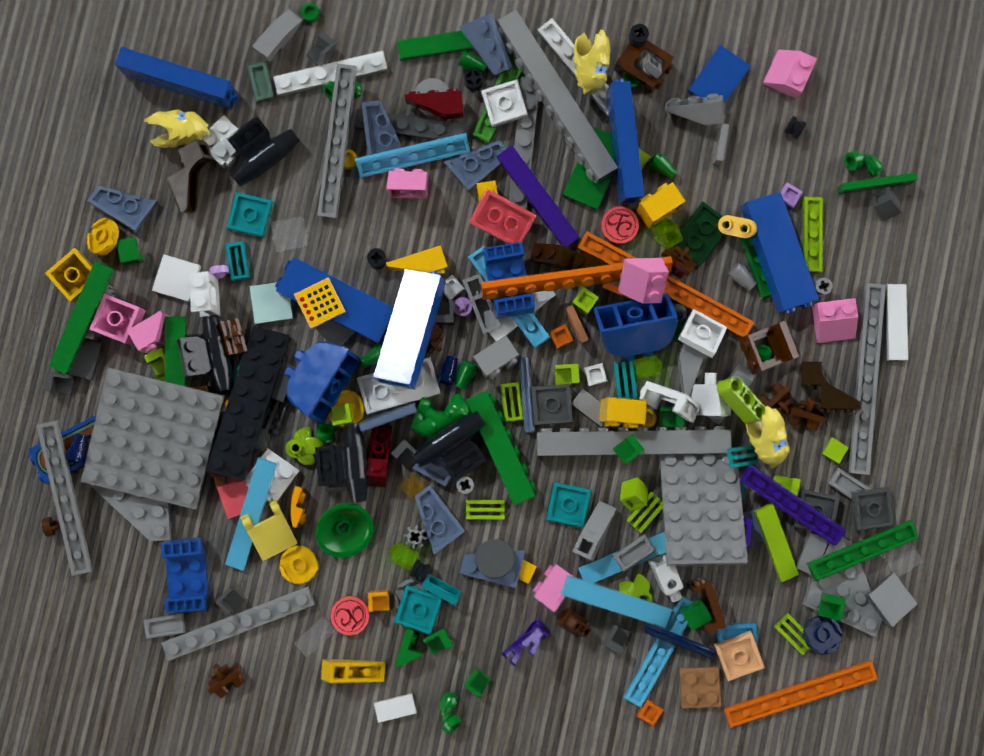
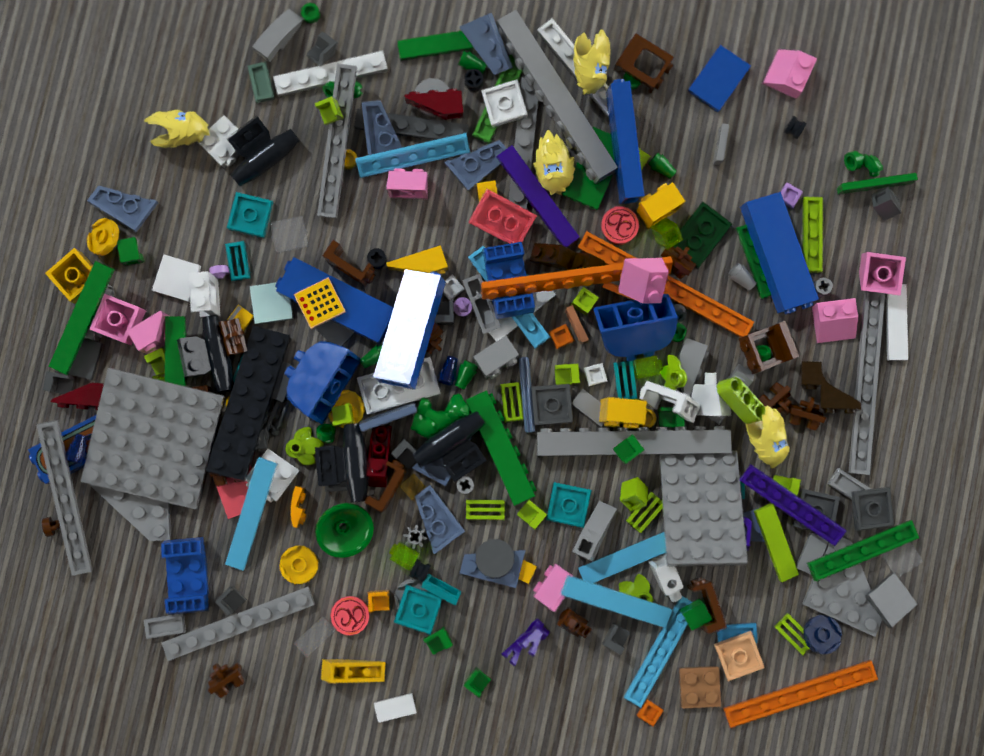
blue brick [115,47,238,110] -> none
dark brown arch [167,140,213,214] -> none
light yellow flag [241,500,298,561] -> none
green slope [395,627,424,667] -> none
green arm [439,692,462,735] -> none
light grey tile [612,534,656,572] -> none
black wheel [628,24,649,47] -> none
light grey bracket [636,53,662,78] -> none
dark blue axle [644,624,716,660] -> none
light grey slope [665,94,725,125] -> none
white plate [678,309,727,358] -> none
yellow plate [718,215,757,238] -> none
teal tile [727,445,758,468] -> none
green panel [817,592,846,622] -> none
lime tile [821,437,849,464] -> none
none -> dark red slope [51,382,104,410]
none -> yellow tile [227,305,254,331]
none -> lime panel [314,96,344,125]
none -> reddish brown window [322,240,376,287]
none -> reddish brown window [365,460,407,512]
none -> lime panel [517,499,547,529]
none -> light yellow head [533,130,575,195]
none -> lime plate [659,355,687,391]
none -> bright pink slope [859,252,906,296]

